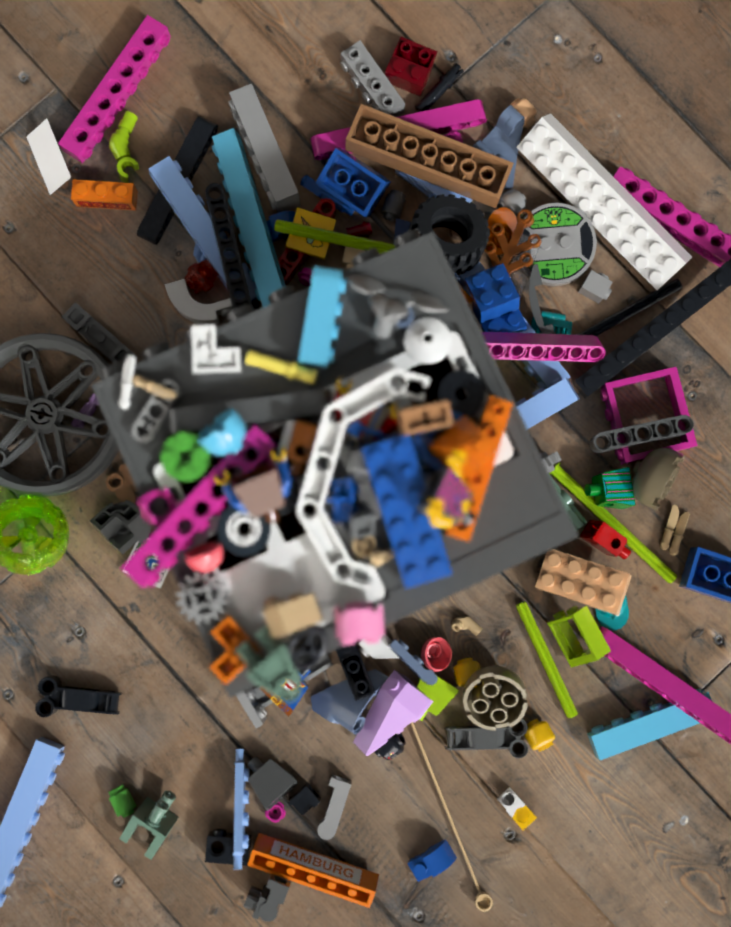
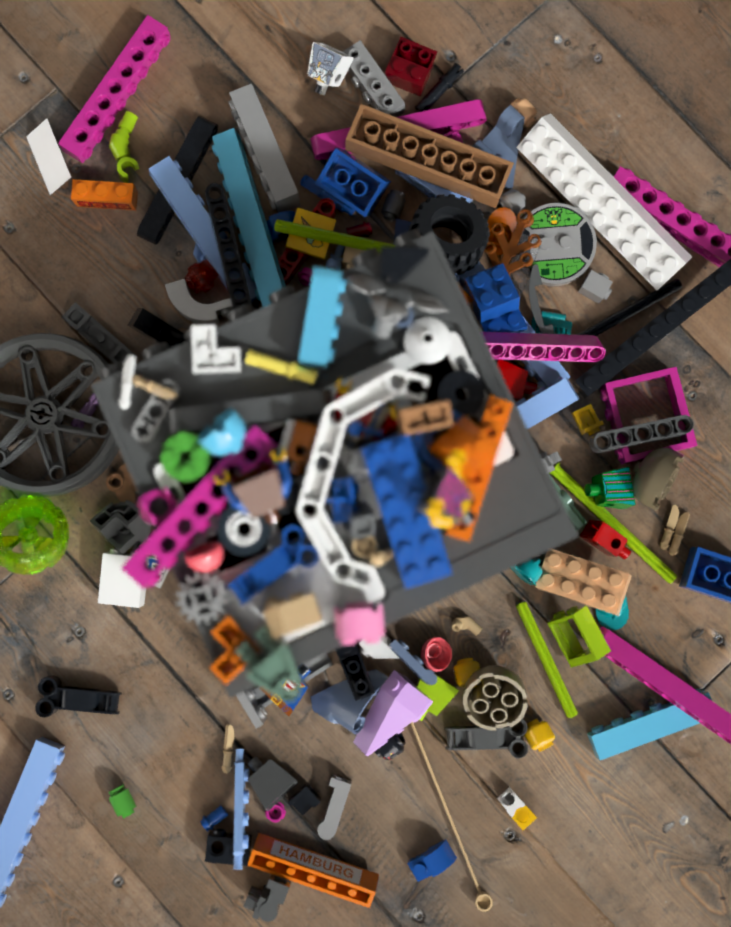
sand green piece [119,790,179,860] -> none
black piece [287,625,327,670] -> none
none -> white brick [98,549,149,608]
none -> black slope [127,308,187,349]
none -> blue pin [200,805,228,831]
none -> tan piece [222,724,234,773]
none -> blue piece [226,526,319,606]
none -> torso [308,42,354,95]
none -> light blue bar [326,245,345,270]
none -> black slope [380,247,429,284]
none -> red torso [496,359,537,402]
none -> teal piece [511,557,543,585]
none -> yellow bracket [571,404,604,436]

